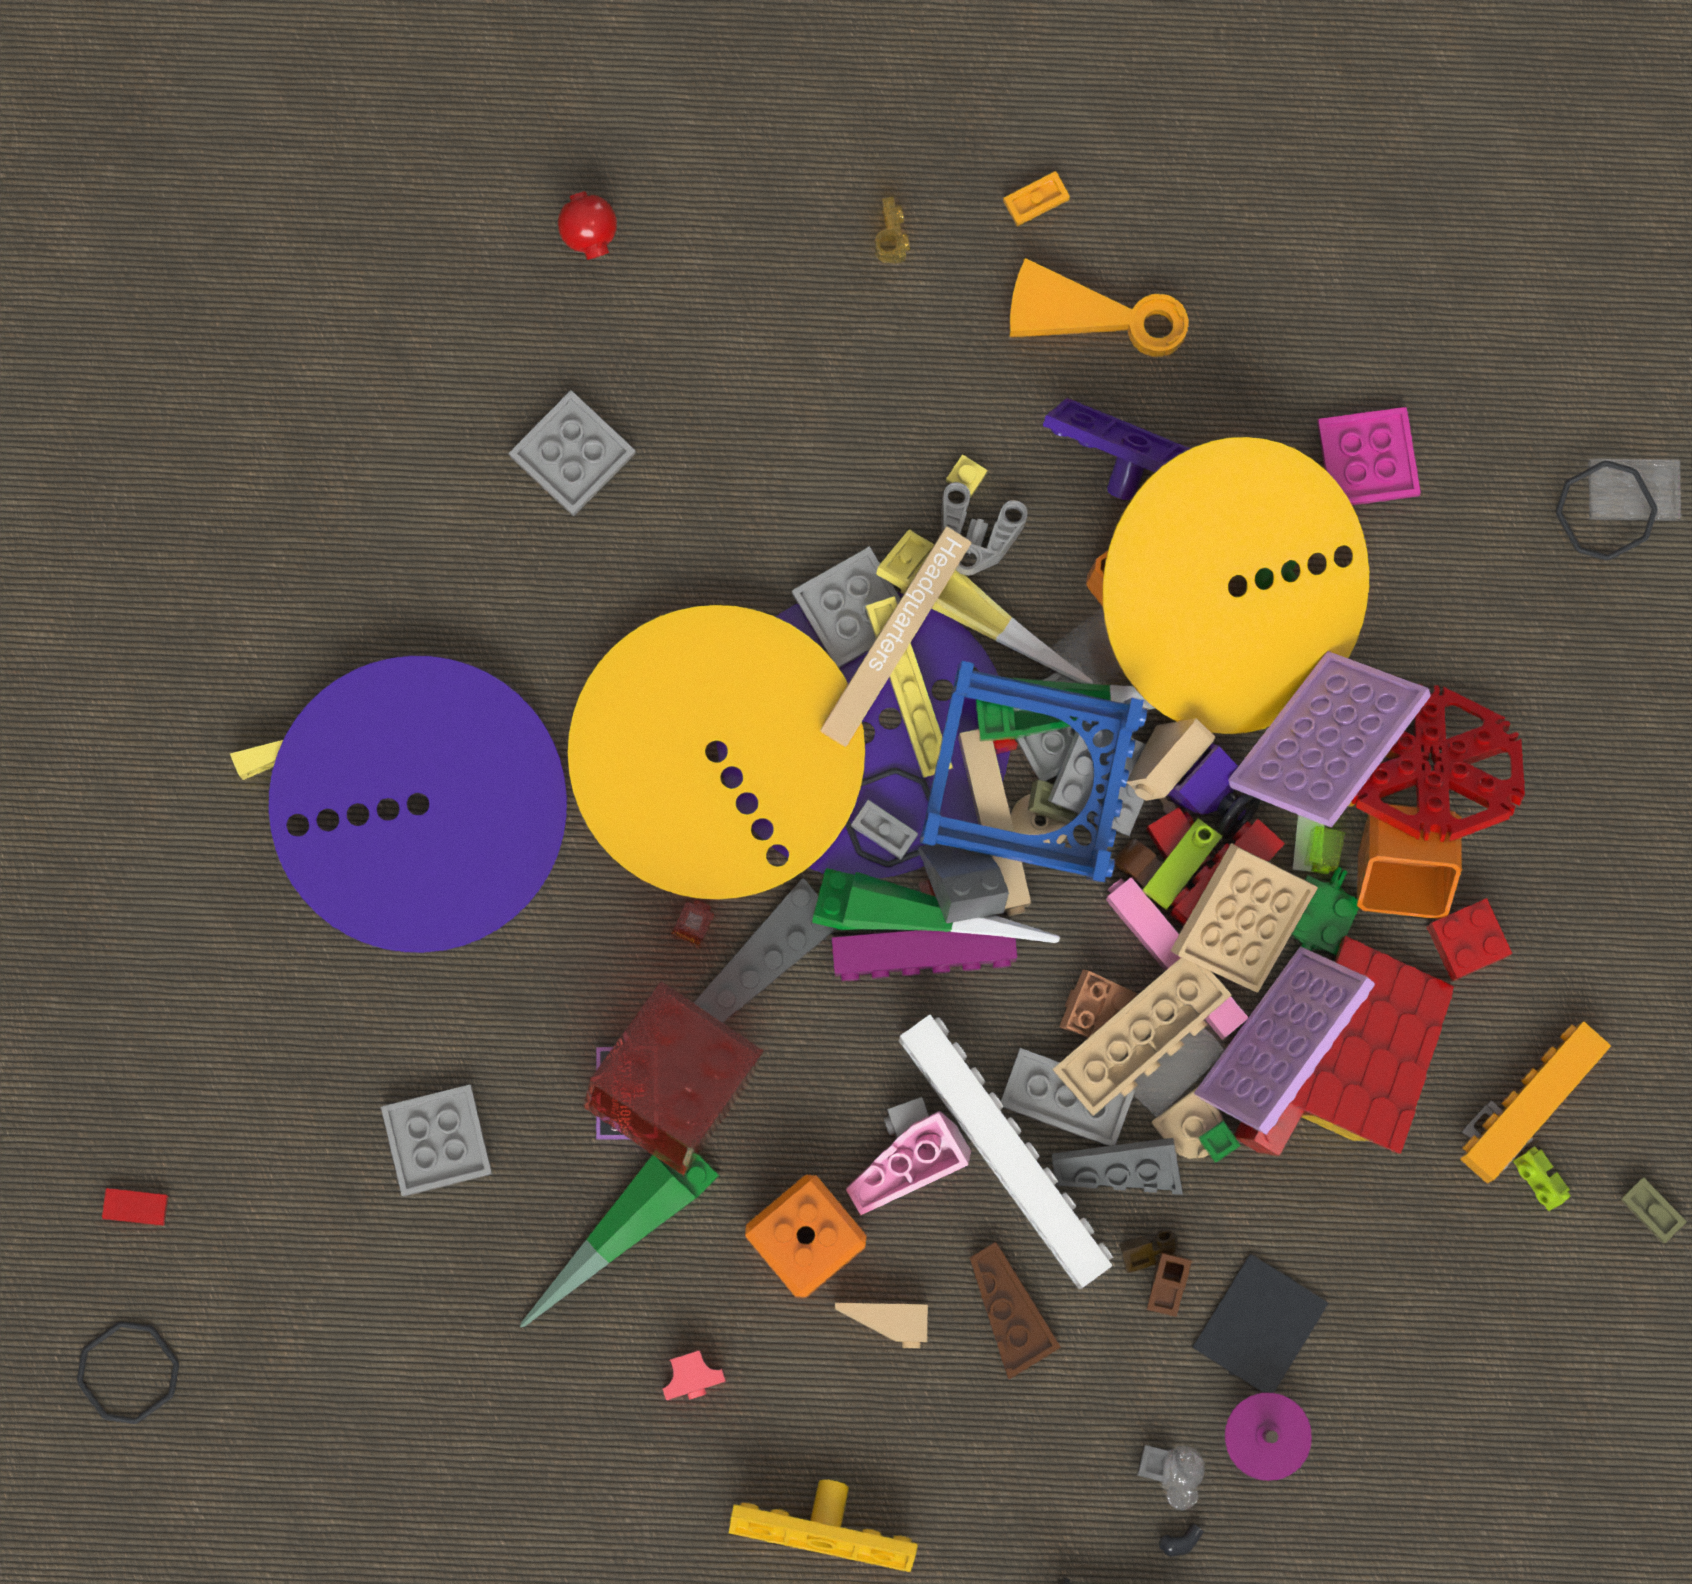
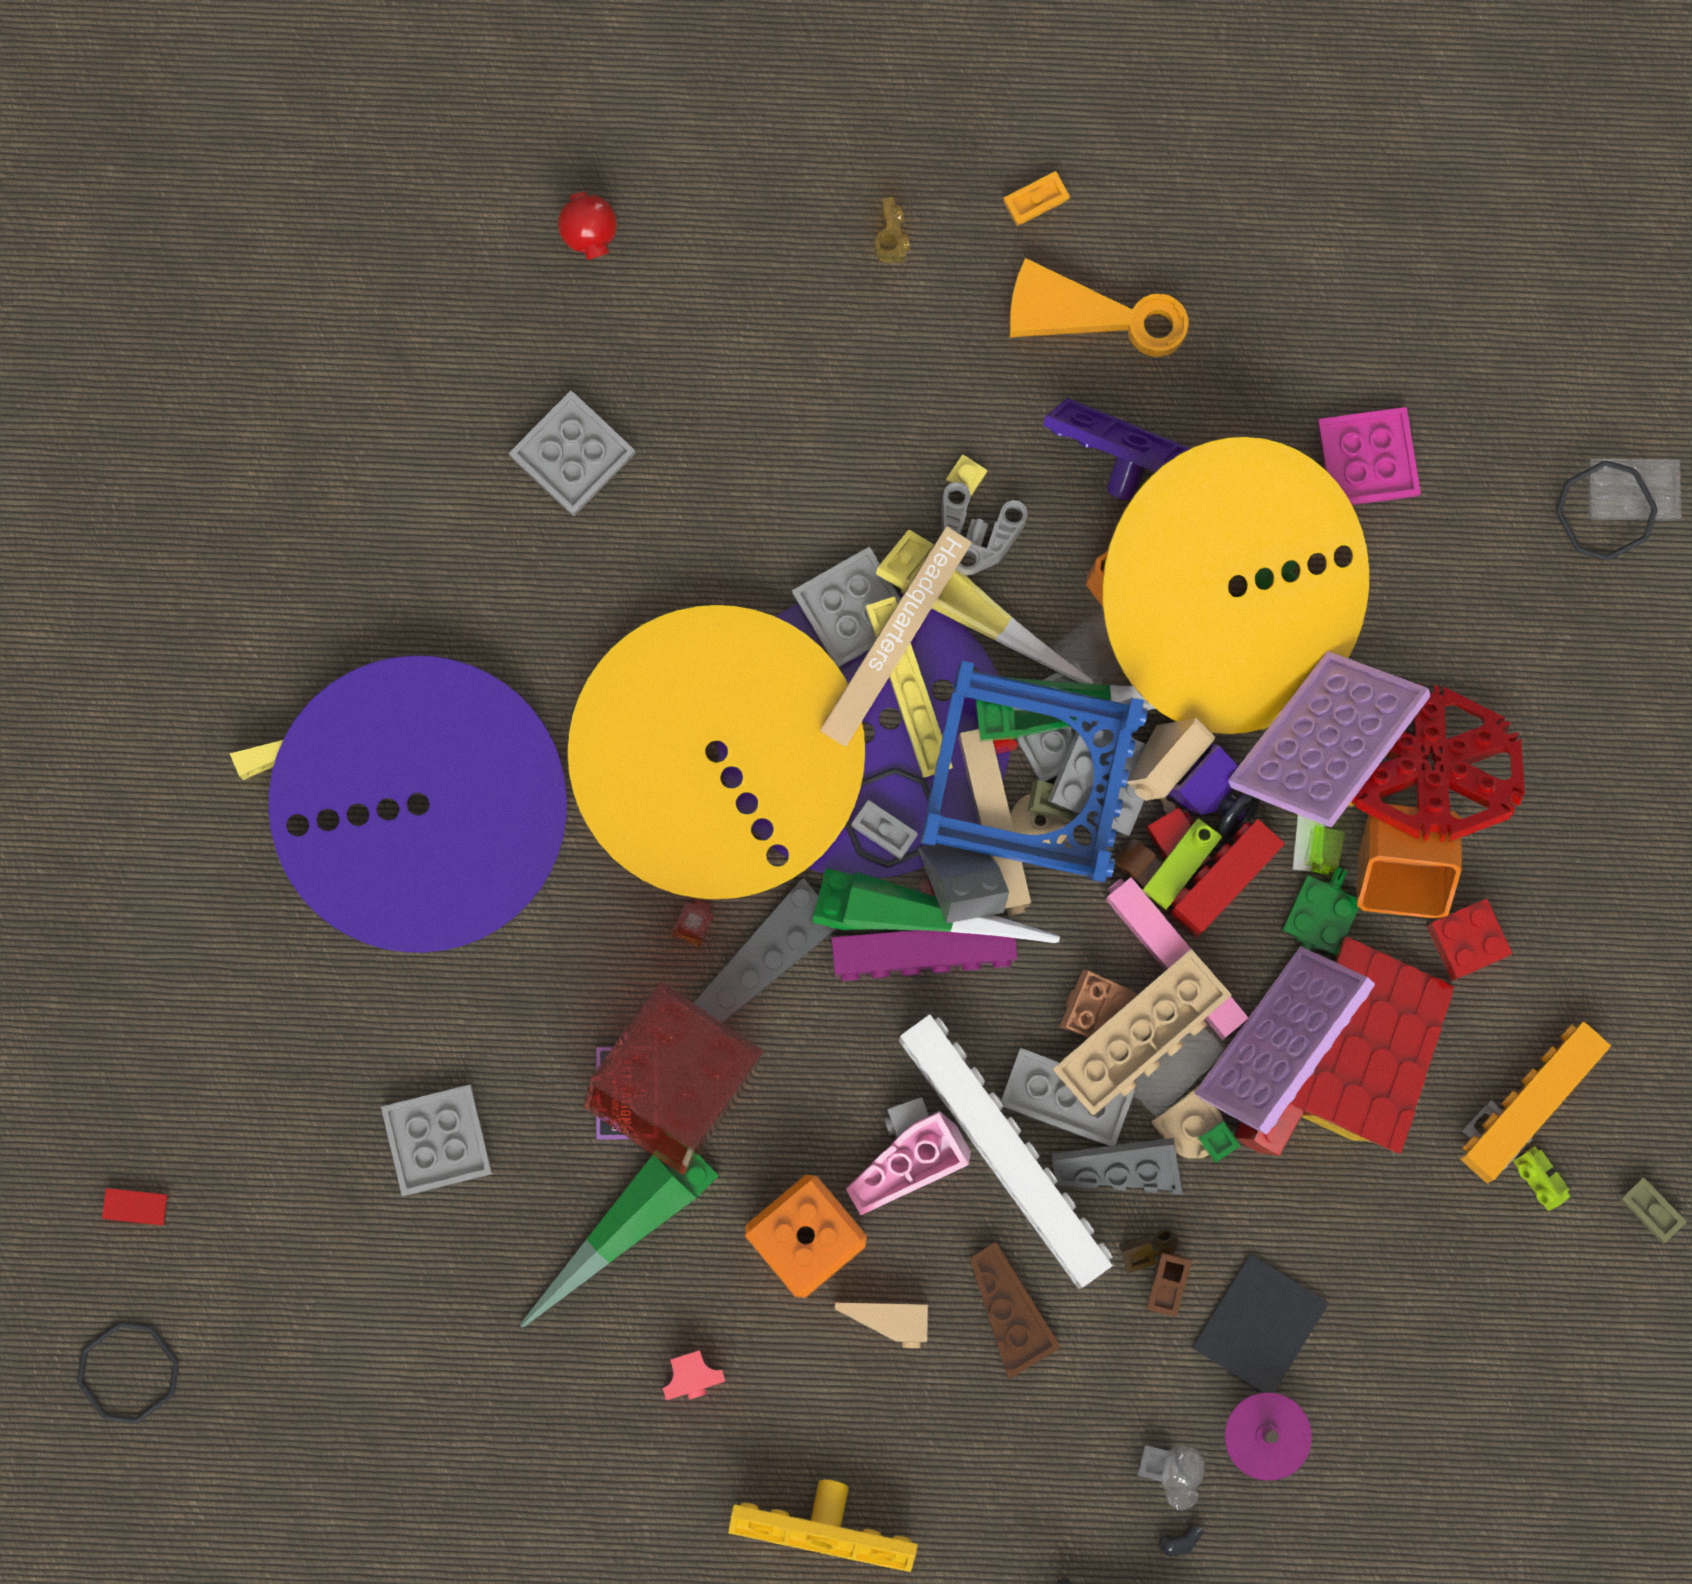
tan plate [1170,843,1318,993] -> none

